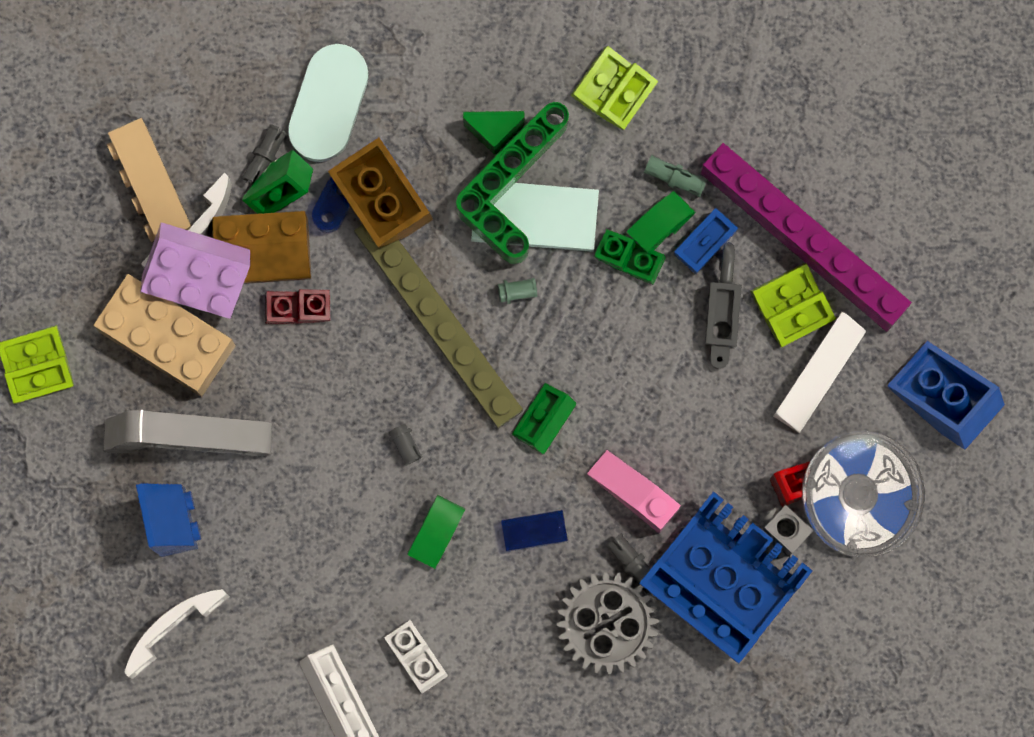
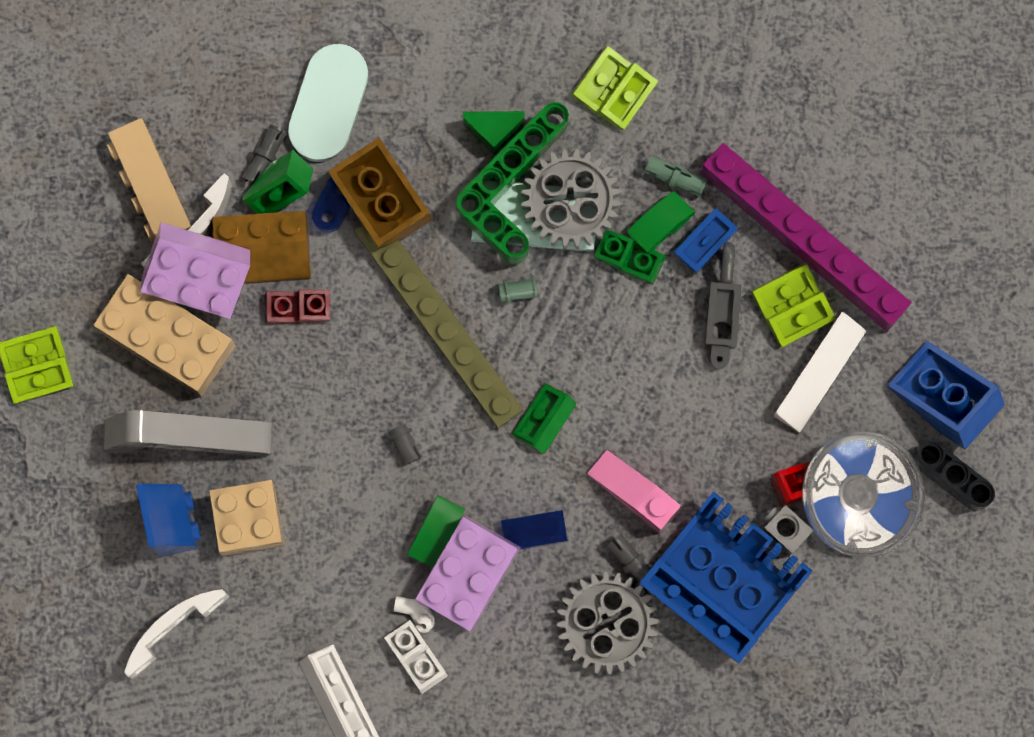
none -> tan brick [209,480,285,556]
none -> white arm [394,596,435,633]
none -> lavender brick [416,516,521,631]
none -> light grey gear [521,149,621,249]
none -> black beam [912,440,995,511]

